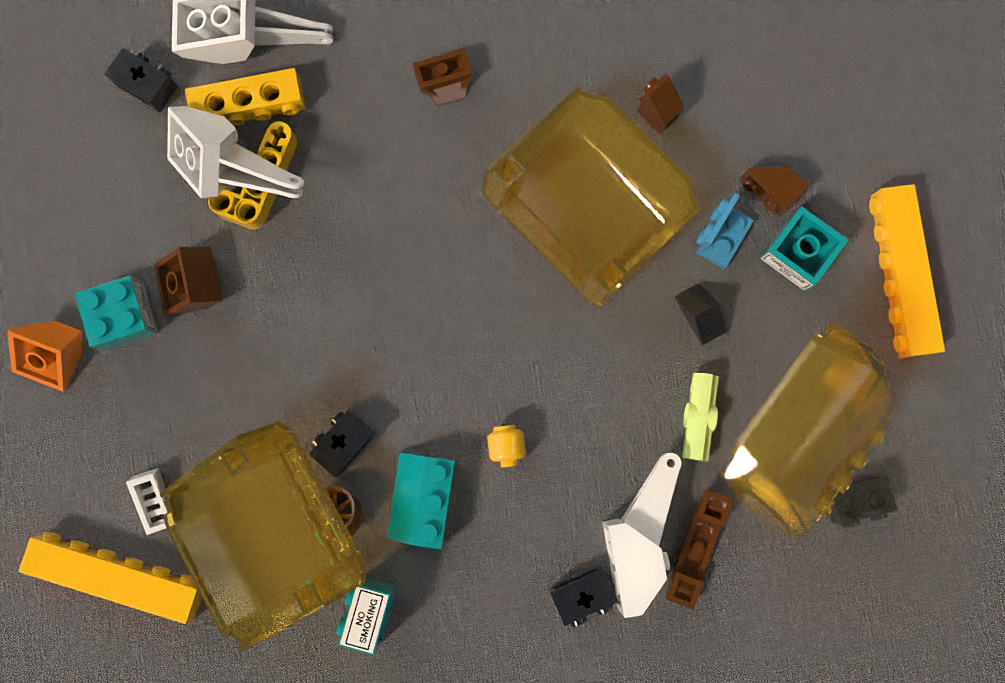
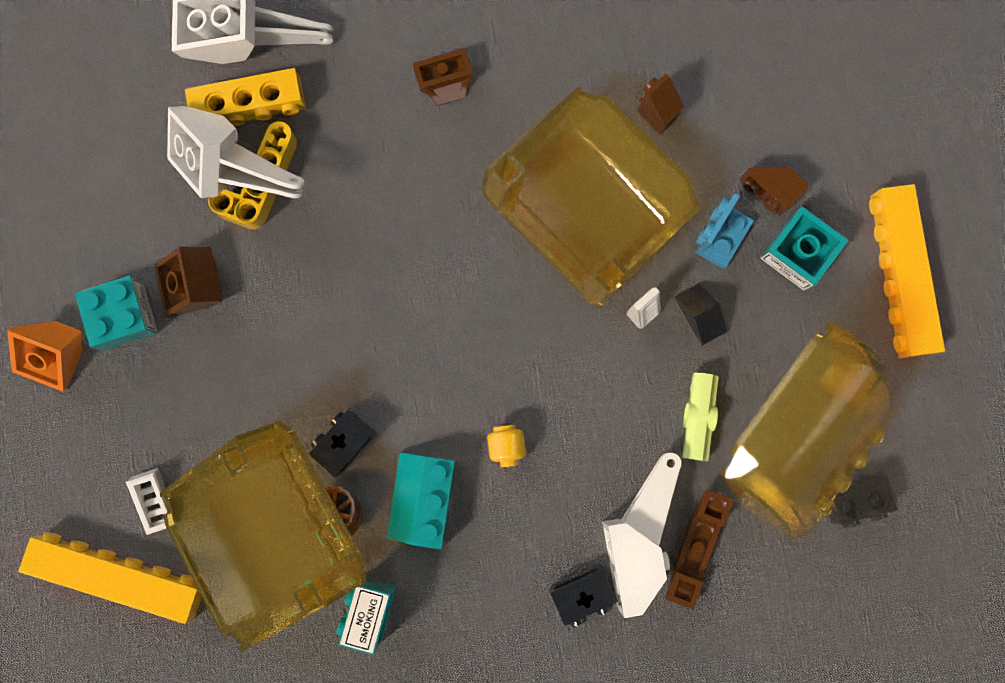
black brick [104,48,178,113] -> none
none -> white slope [626,287,661,329]

